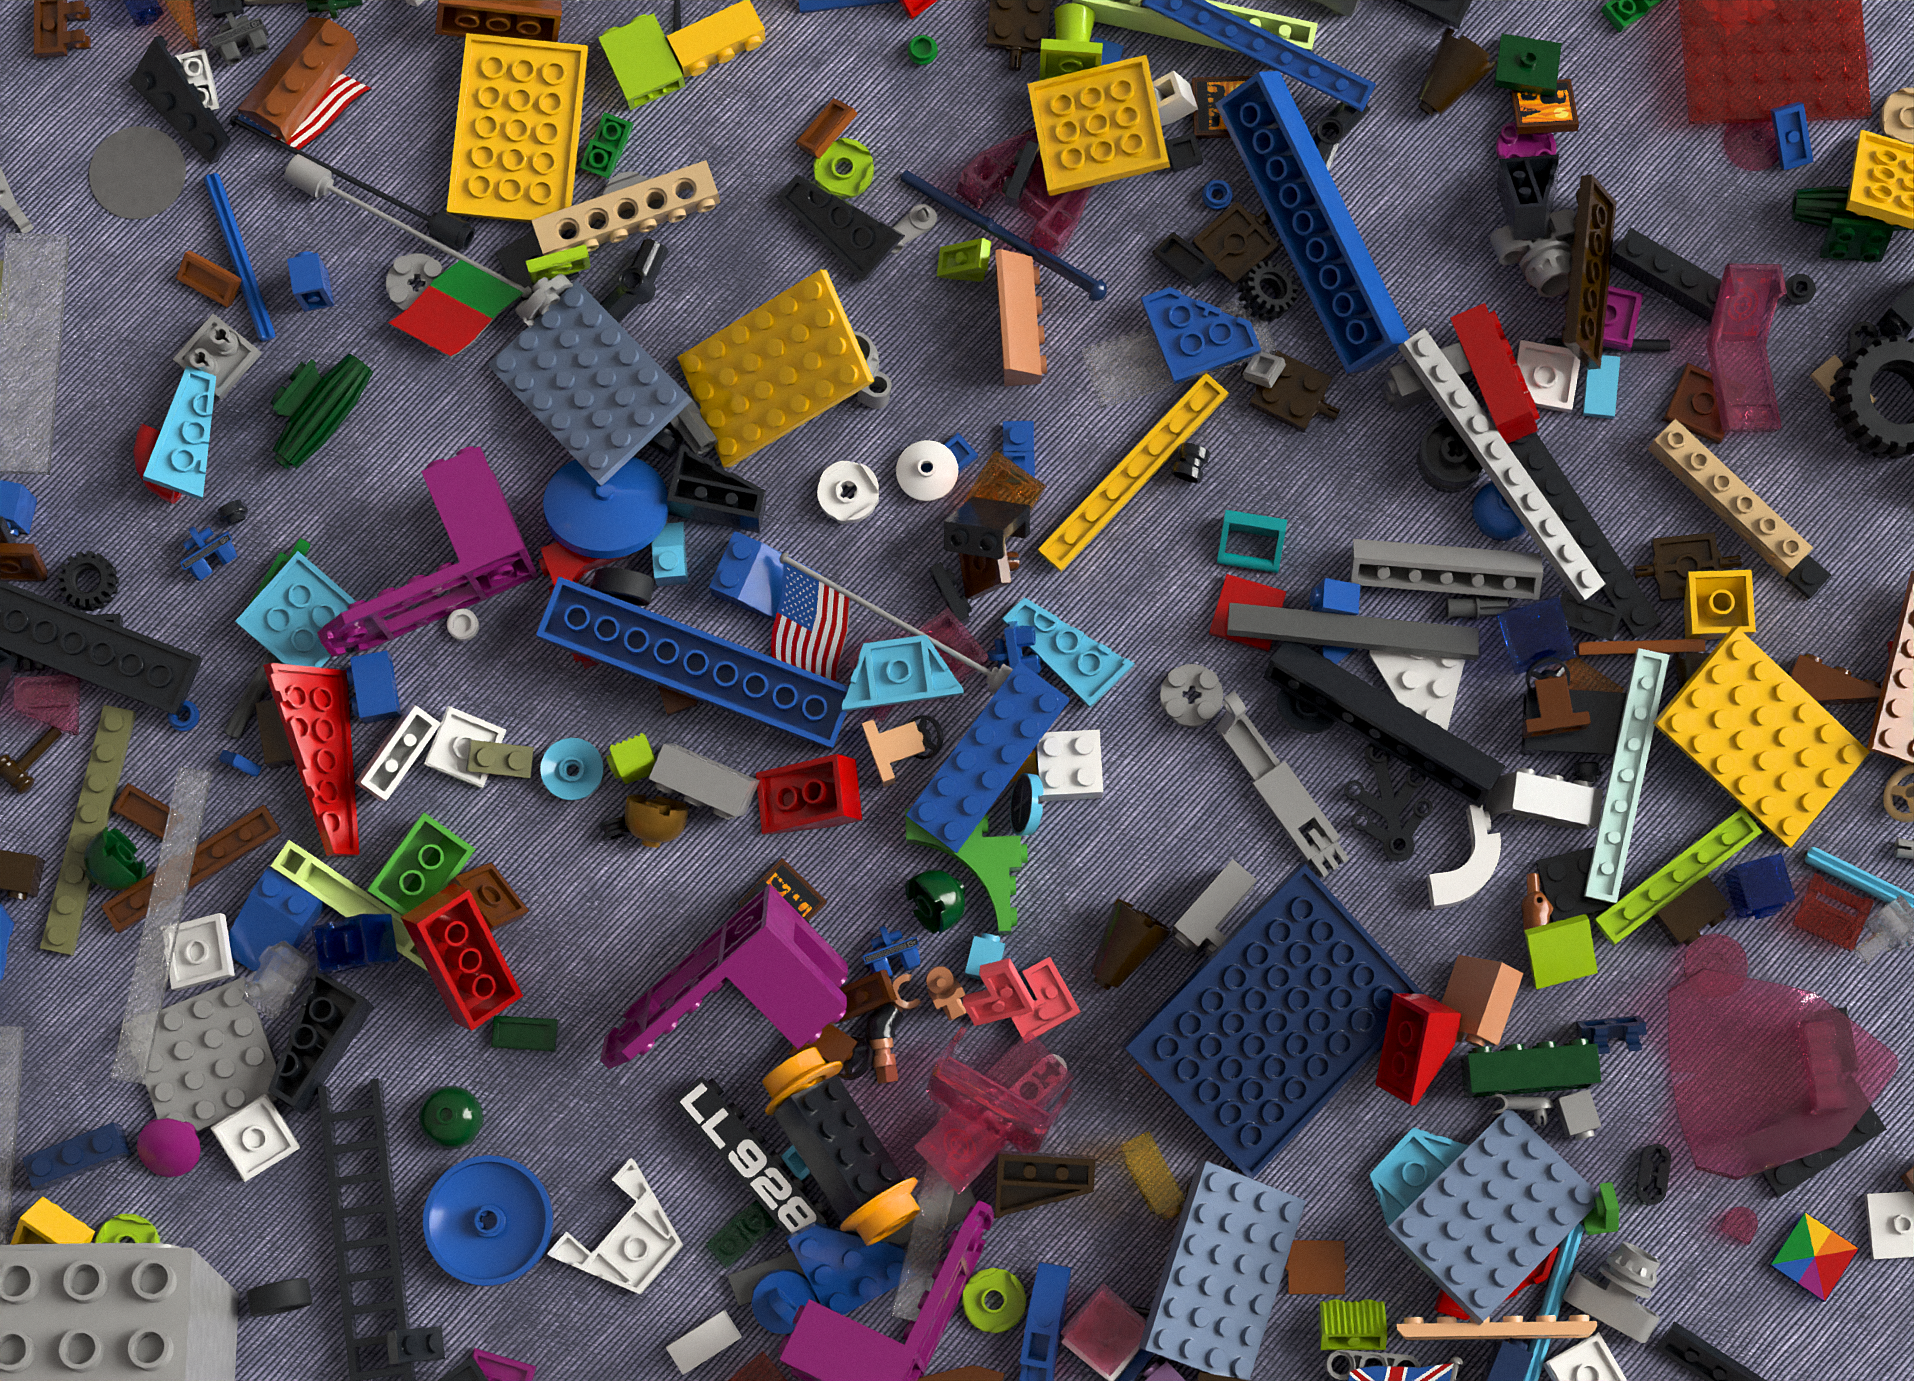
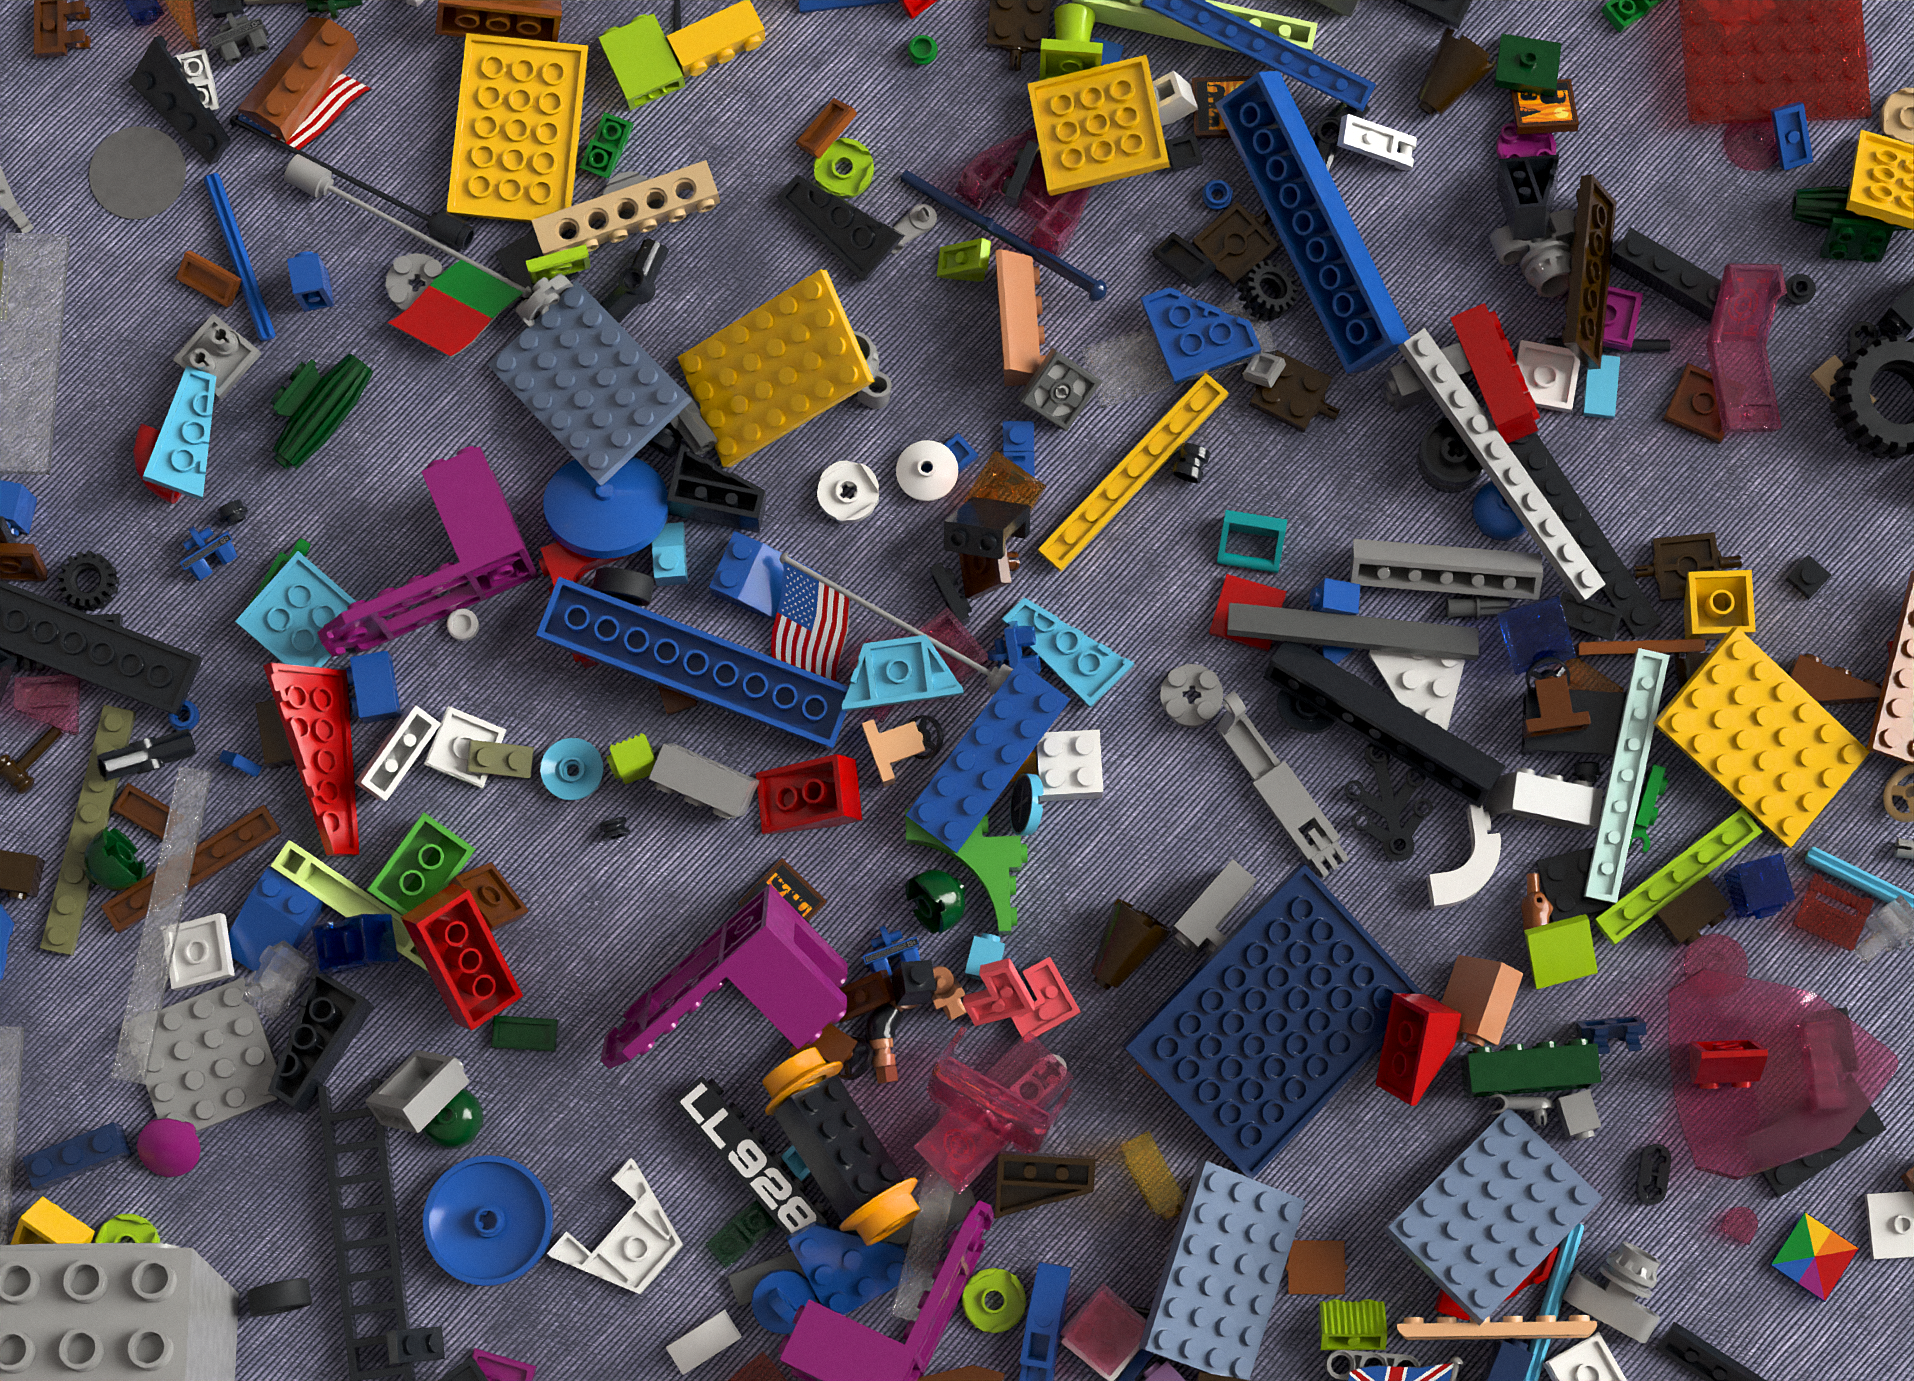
white plate [211,1093,300,1182] -> none
dark grey axle [224,653,281,740] -> none
pearl gold cylinder [625,794,689,848] -> none
medium azure wing [1368,1127,1469,1227] -> none
bright green bracket [1582,1182,1619,1235] -> none
tan brick [1648,419,1813,578] -> none
none -> black piece [97,728,197,781]
none -> light grey window [365,1050,470,1133]
none -> black brick [891,960,937,1006]
none -> dark grey piece [1017,347,1102,432]
none -> white plate [1337,114,1417,170]
none -> green plate [1629,764,1668,854]
none -> red slope [1689,1039,1768,1089]

